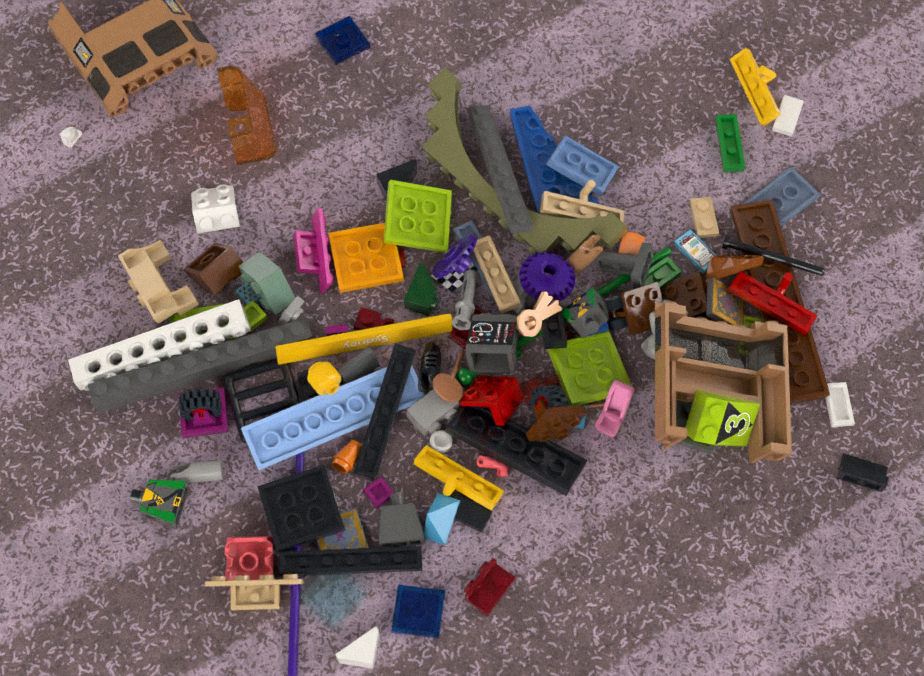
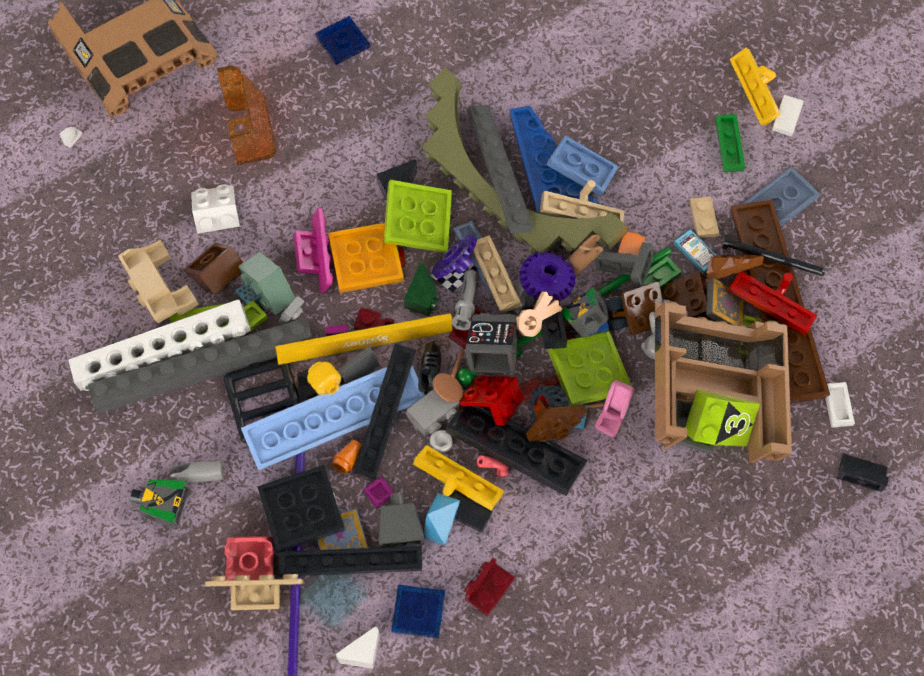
plate [178,387,229,439] -> none

